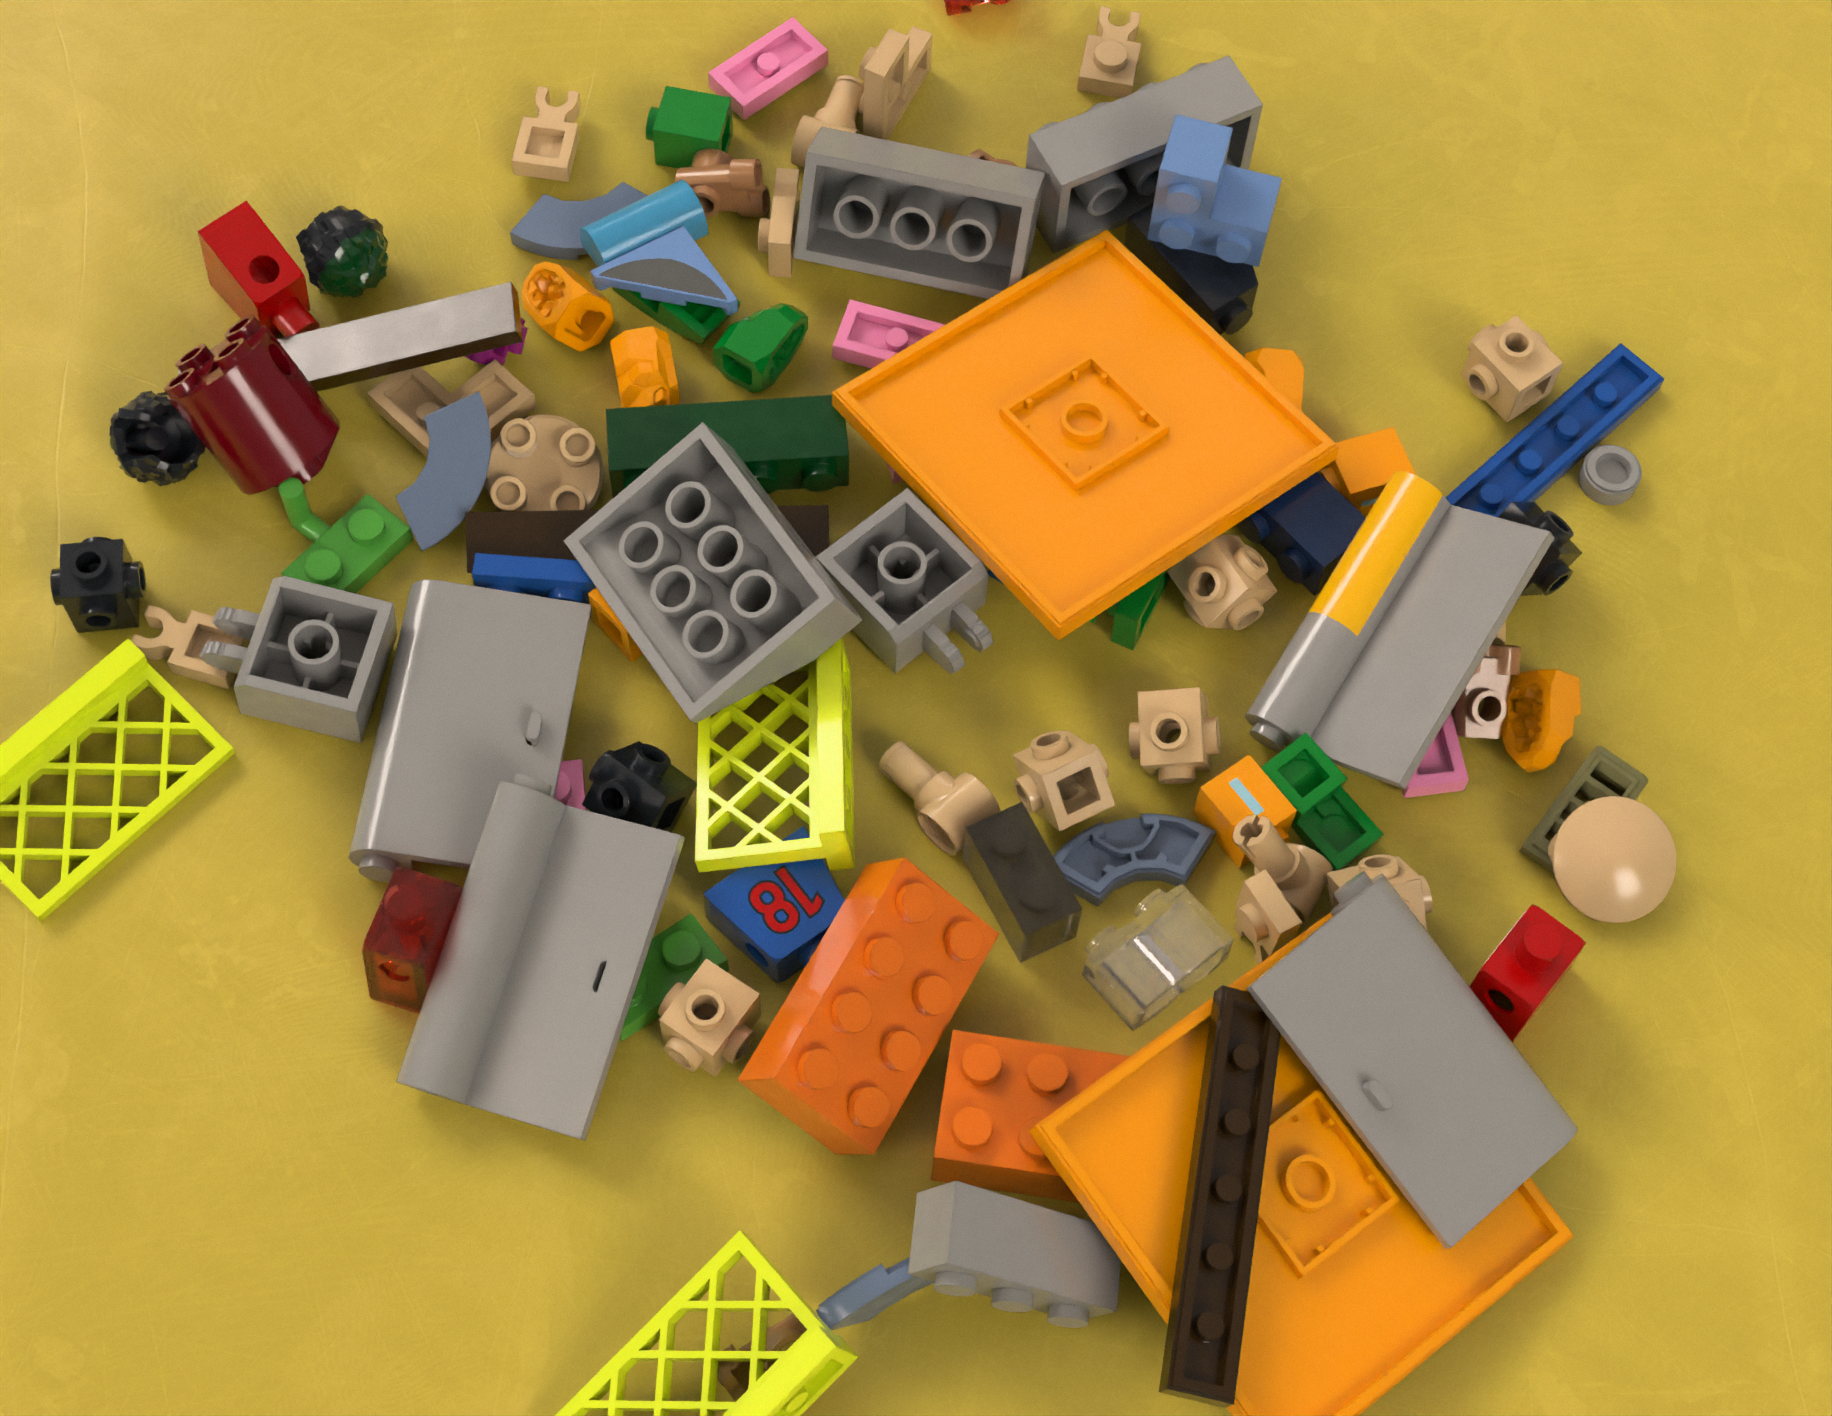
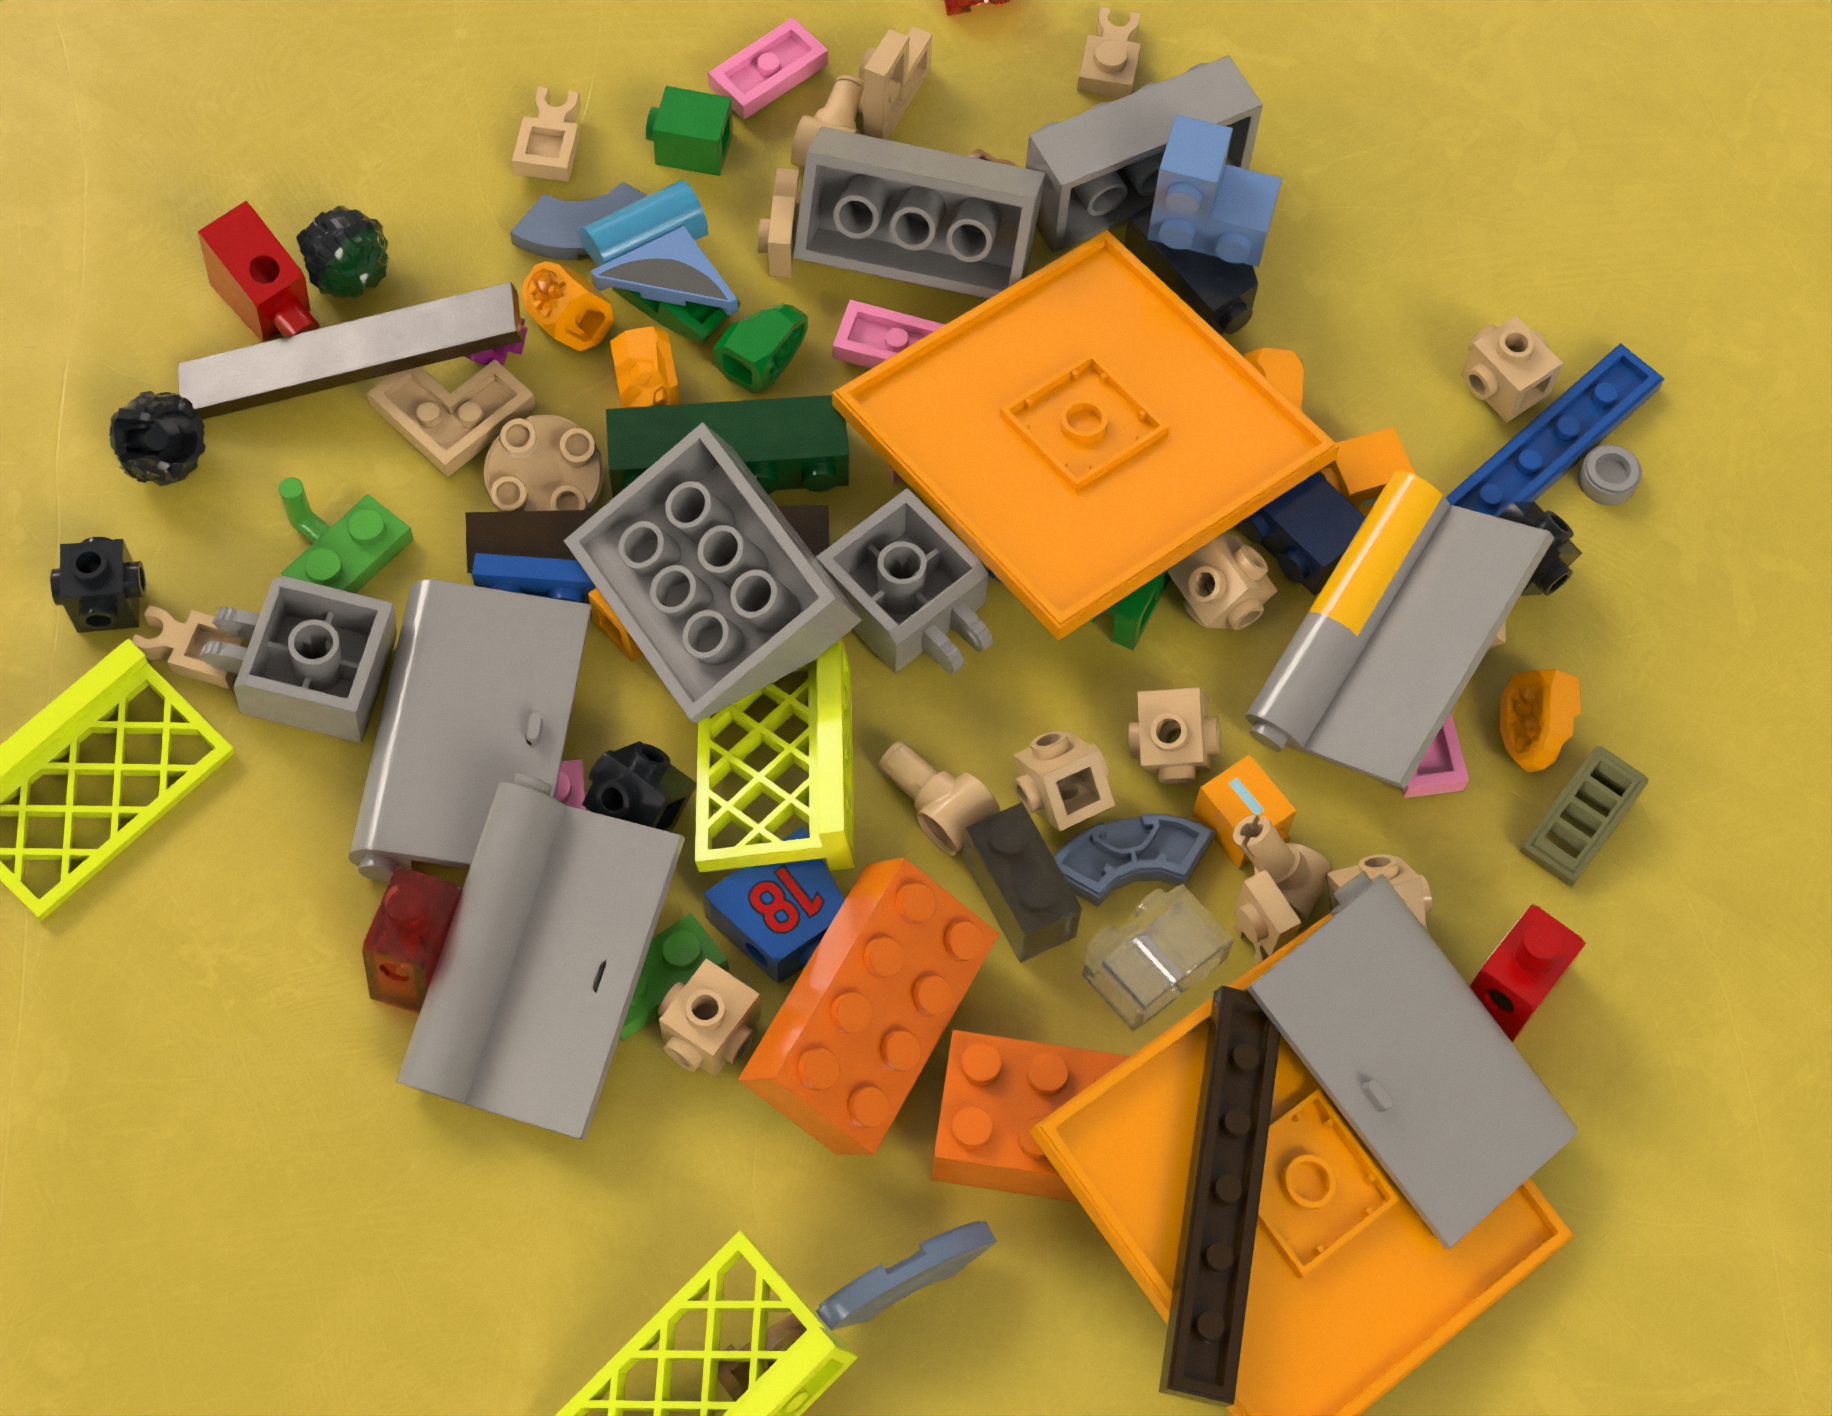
dark red cylinder [164,315,340,495] -> none
sand blue tile [396,391,491,552] -> none
medium nougat plate [675,148,770,217] -> none
light grey brick [908,1181,1121,1328] -> none
green slope [1260,732,1384,871] -> none
medium nougat plate [1451,644,1522,739] -> none
tan dish [1548,796,1676,923] -> none

